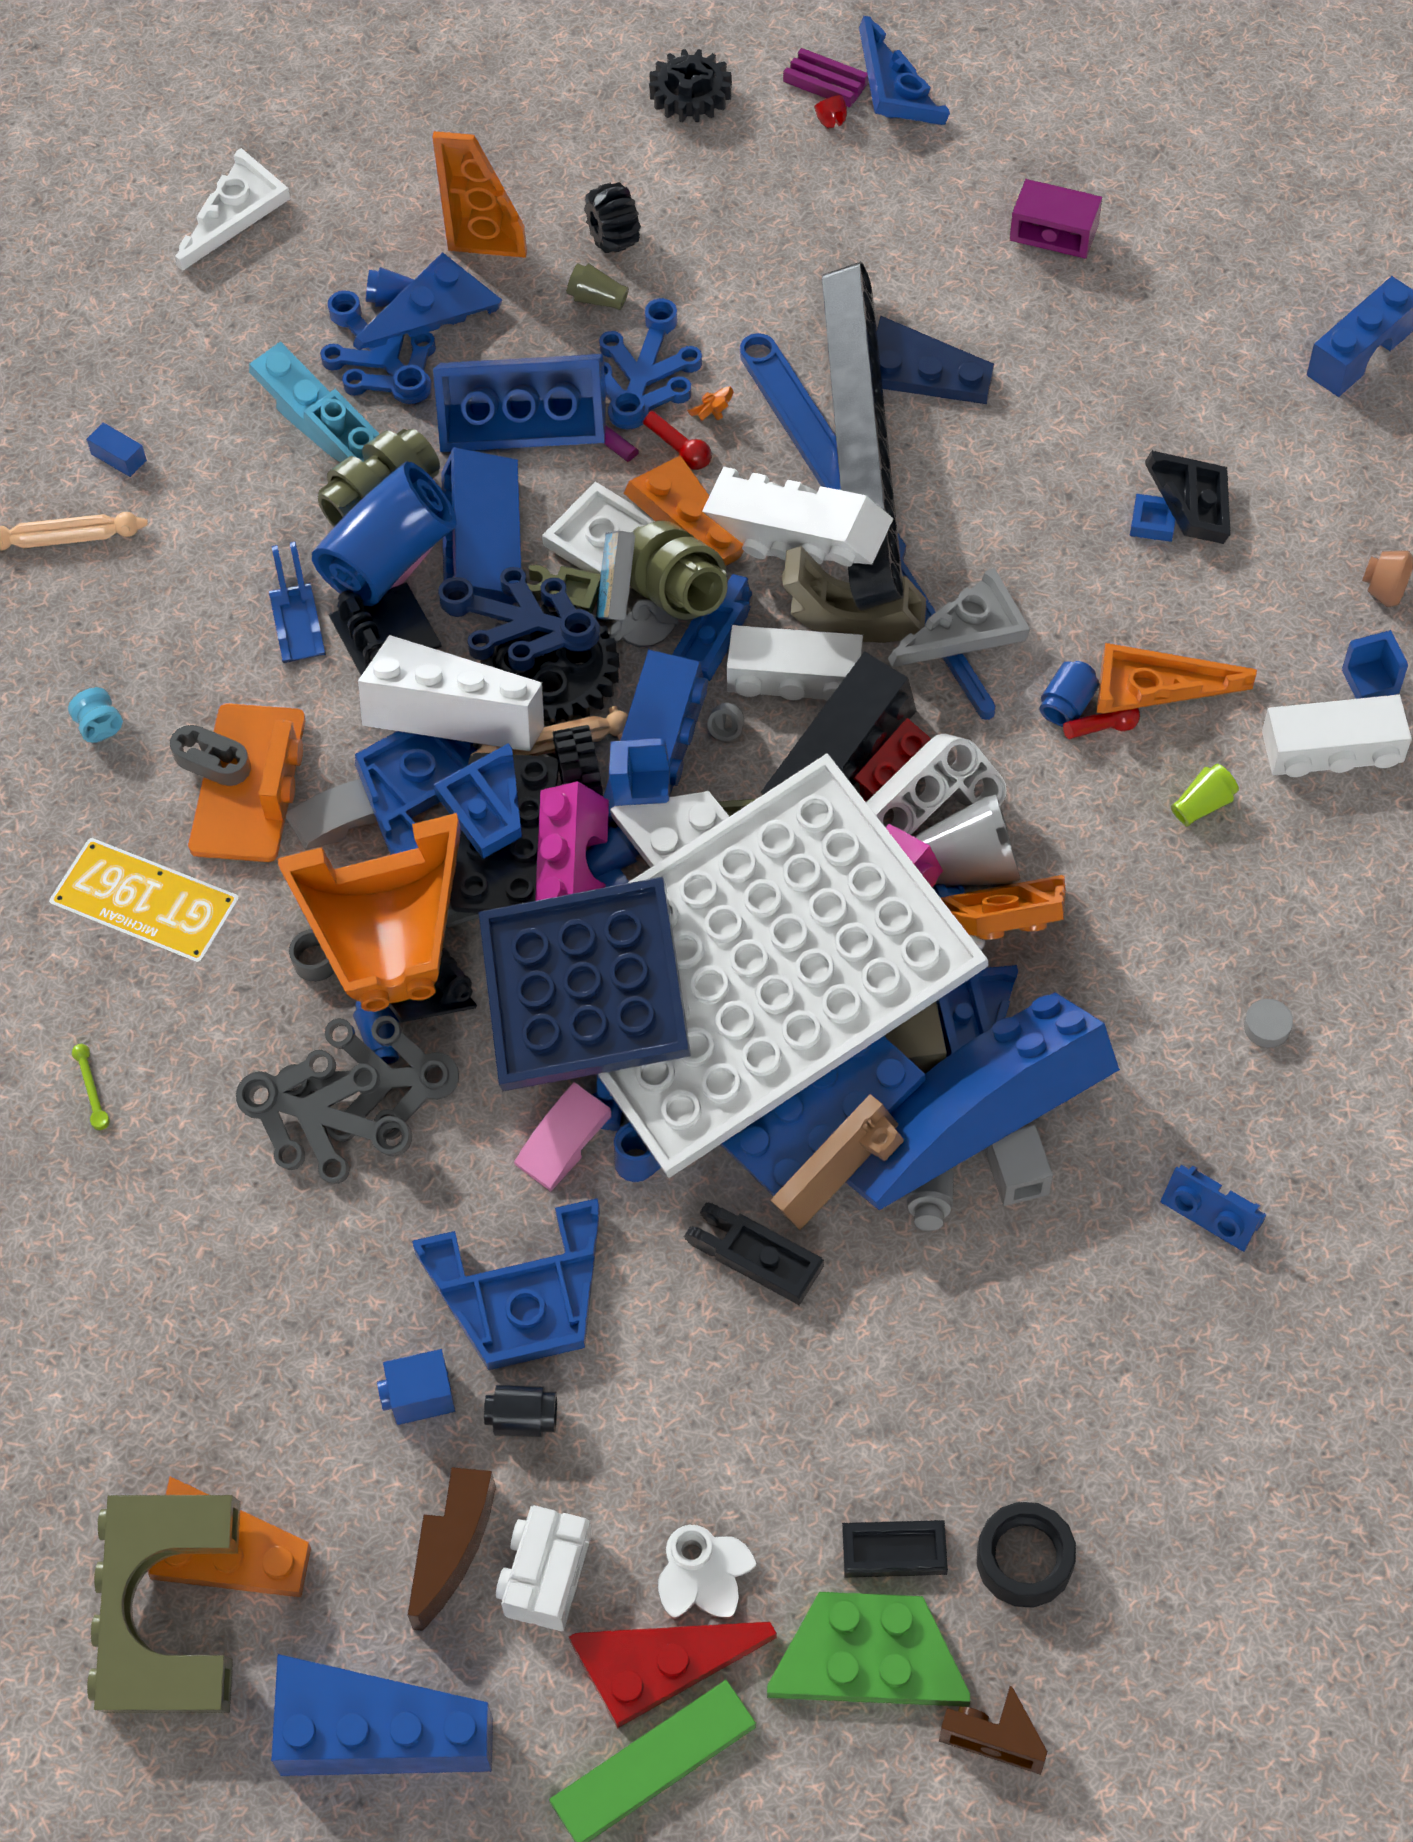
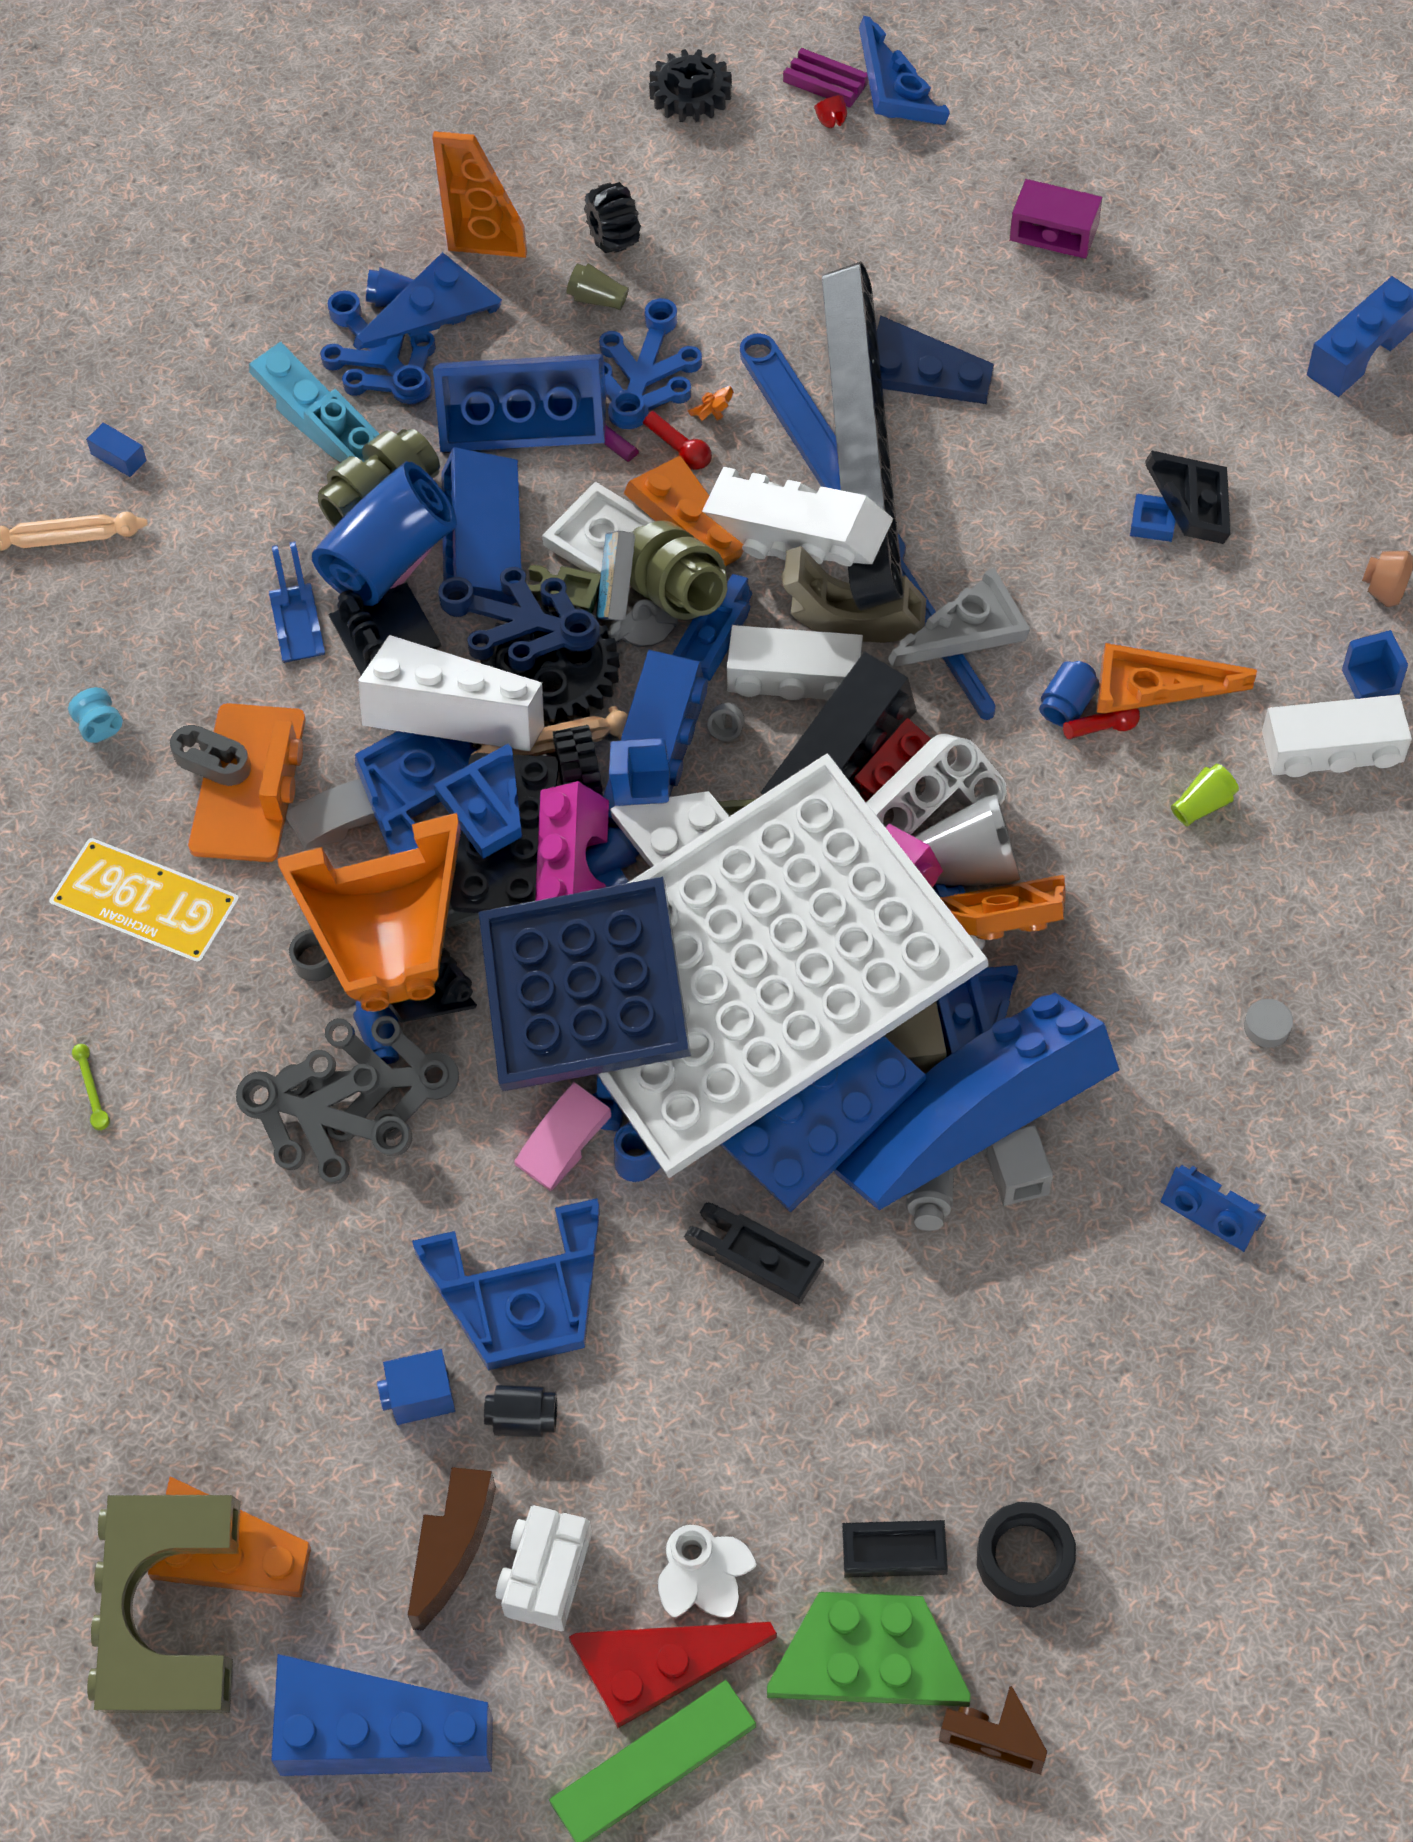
white wing [175,148,290,271] -> none
medium nougat hinge [770,1094,904,1230] -> none

